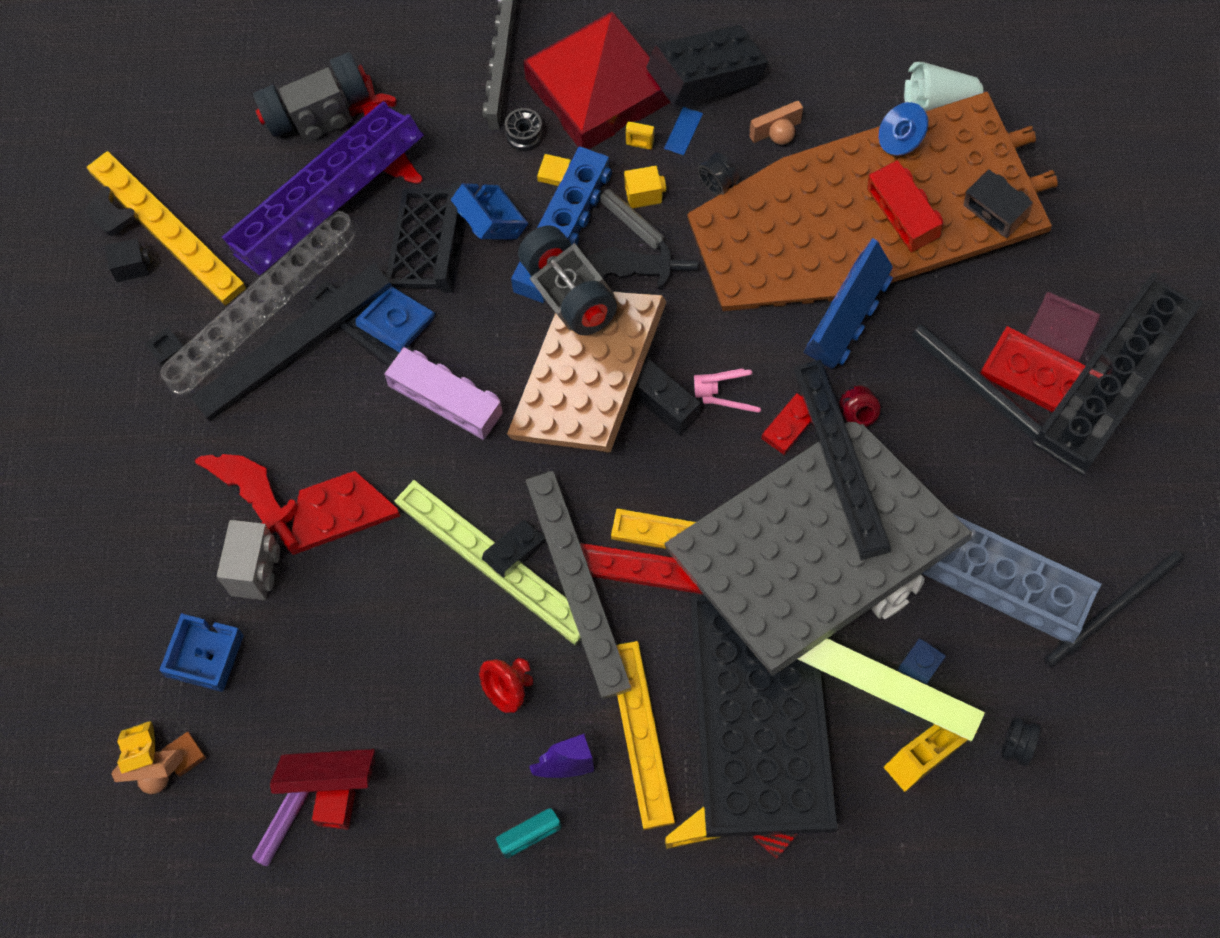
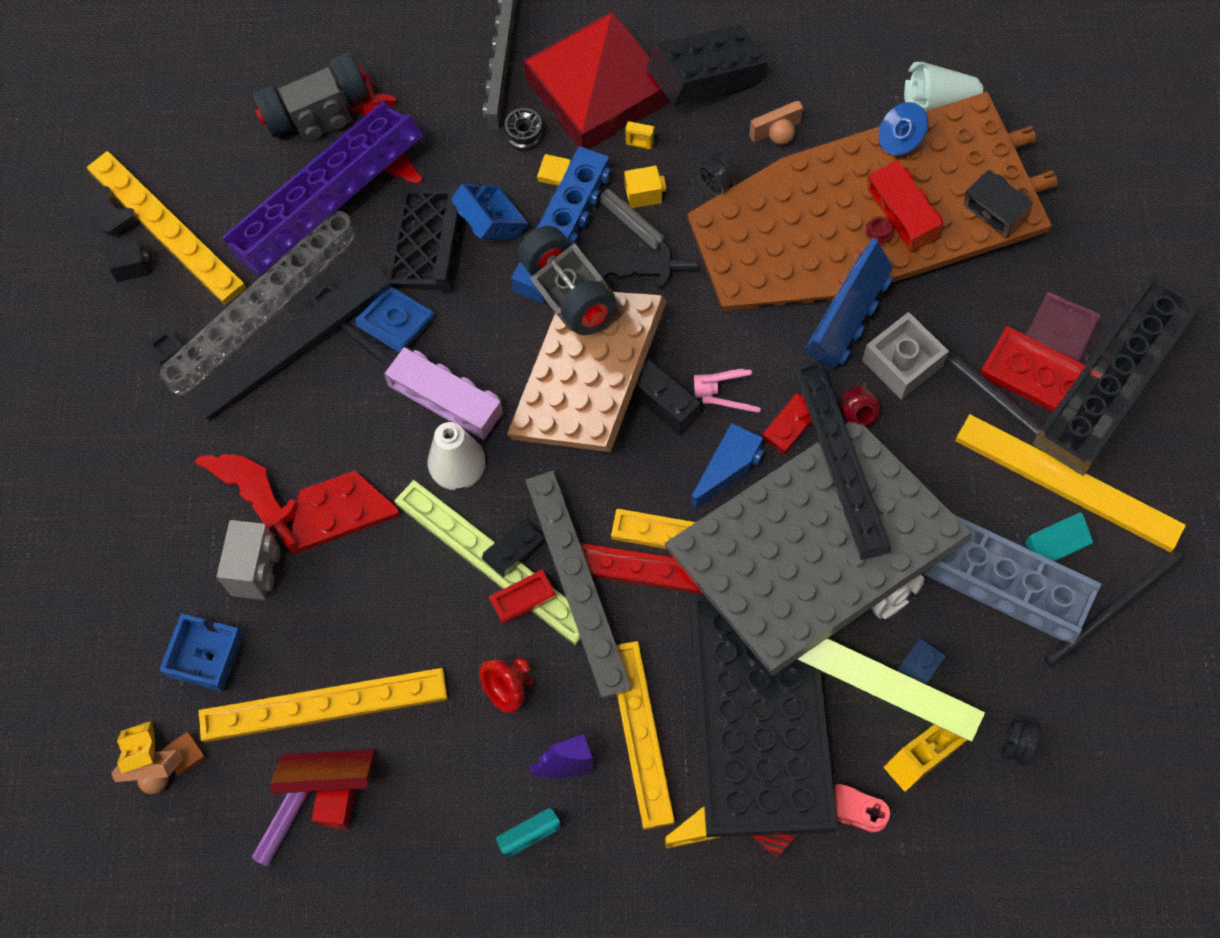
blue sticker [664,107,703,155] -> none
none -> yellow tile [199,668,448,742]
none -> white cone [428,422,485,490]
none -> red tile [489,569,557,625]
none -> blue slope [691,423,765,509]
none -> coral piece [833,784,890,833]
none -> light grey brick [862,312,949,400]
none -> dark red plate [865,216,894,244]
none -> yellow tile [955,414,1186,553]
none -> teal slope [1025,512,1093,562]

